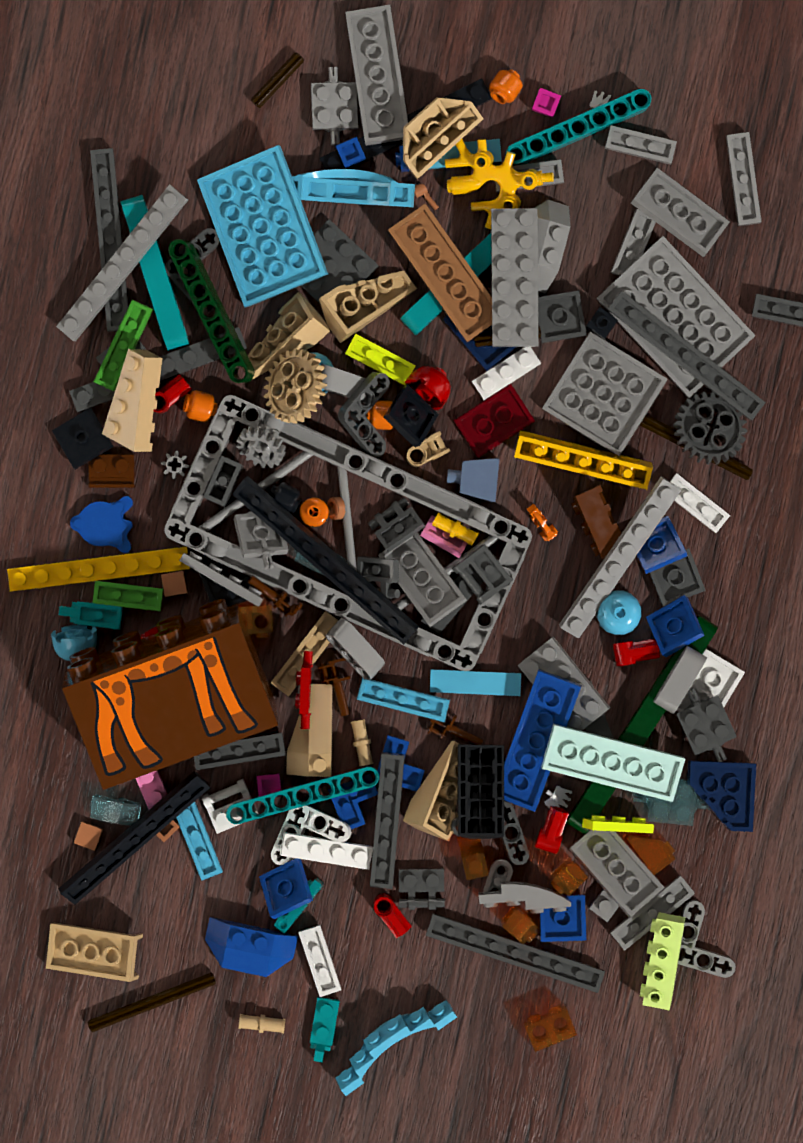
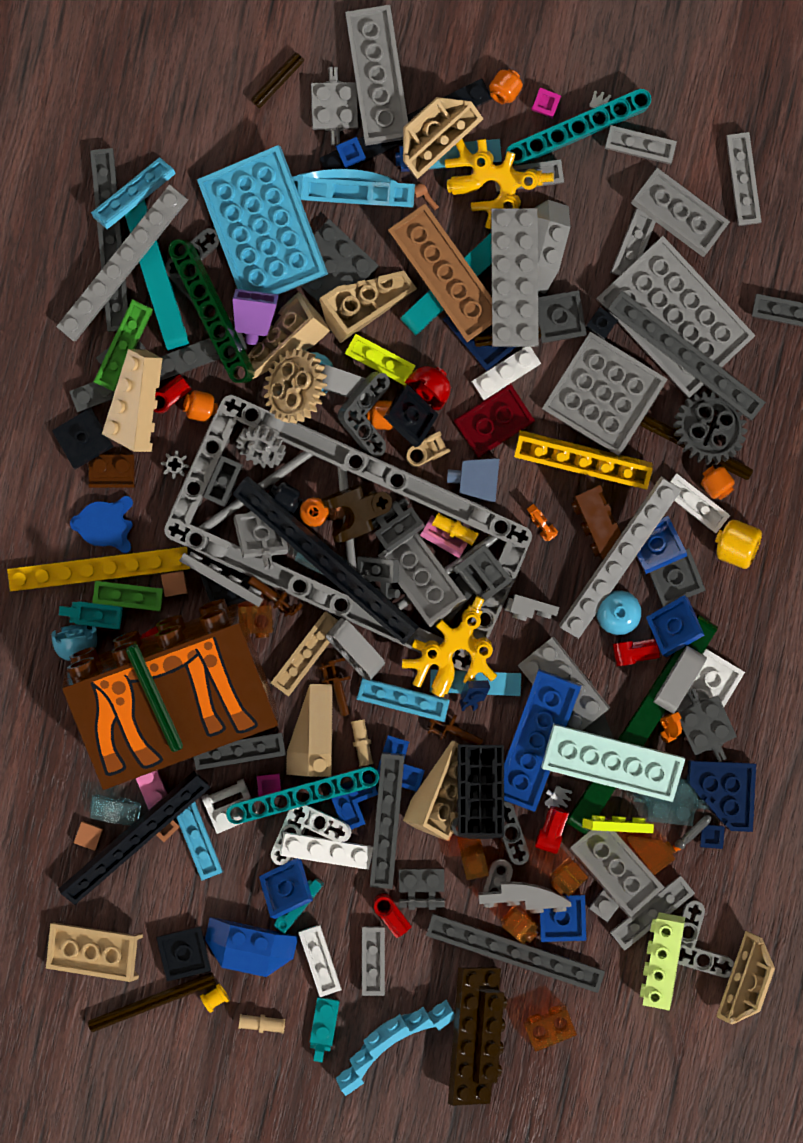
red plate [295,651,313,729] -> none
none -> medium azure tile [91,157,176,229]
none -> dark green axle [126,644,183,752]
none -> black plate [156,926,212,981]
none -> yellow bush [200,984,230,1013]
none -> medium lavender torso [233,289,278,345]
none -> dark brown piece [322,485,392,542]
none -> light grey plate [362,926,385,996]
none -> yellow plant [402,596,497,697]
none -> dark brown plate [448,967,507,1106]
none -> dark blue plate [459,680,490,711]
none -> light grey plate [505,594,559,621]
none -> orange piece [660,712,682,743]
none -> dark grey piece [672,815,711,853]
none -> dark blue plate [699,824,725,849]
none -> orange head [701,466,735,500]
none -> yellow head [715,519,762,569]
none -> tan wedge [716,931,775,1025]

